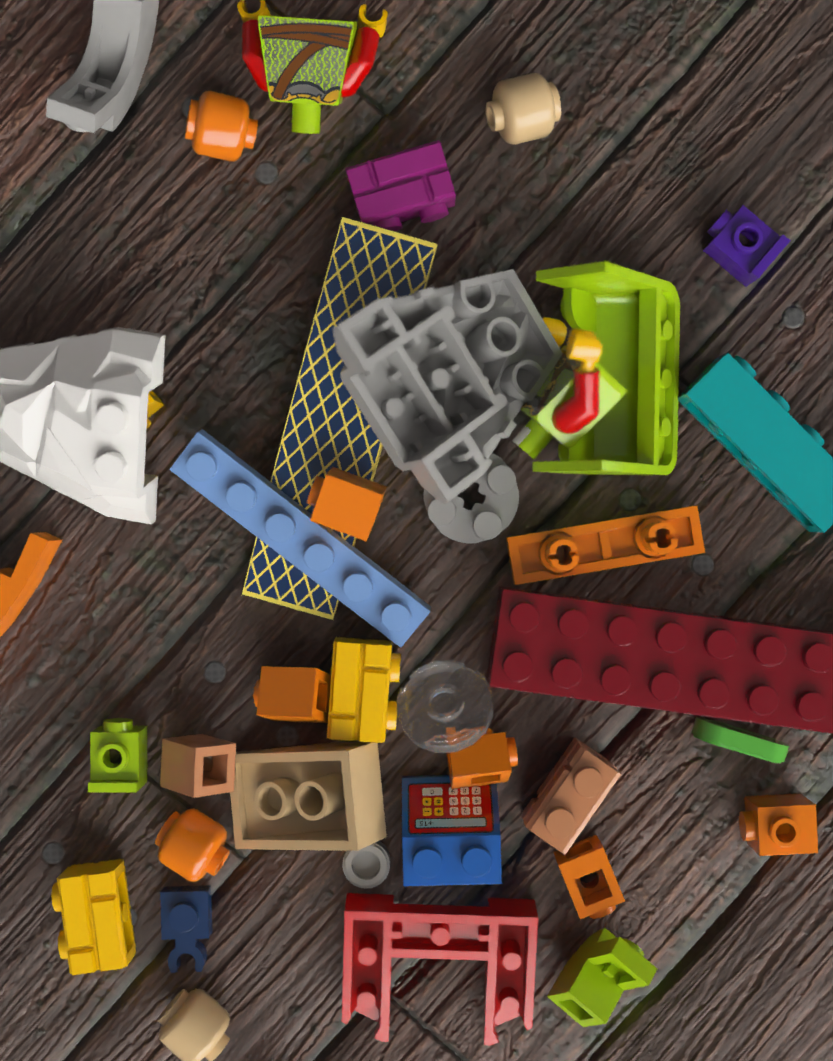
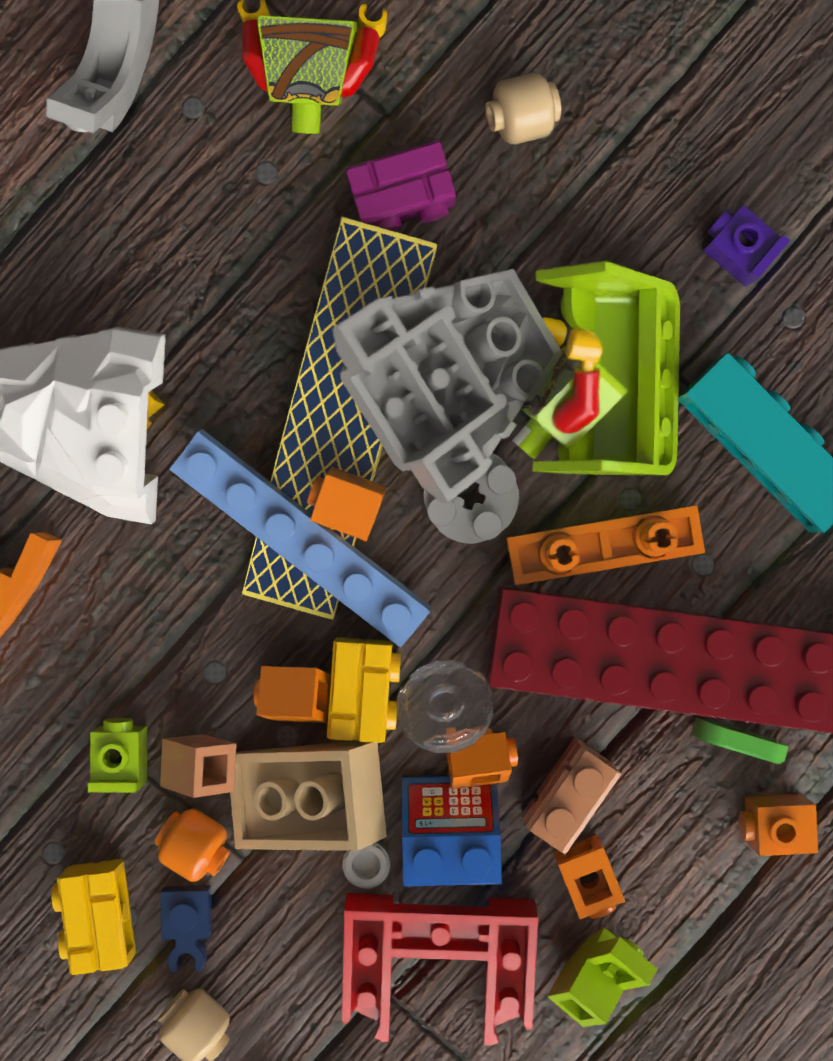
orange head [184,91,258,162] -> none

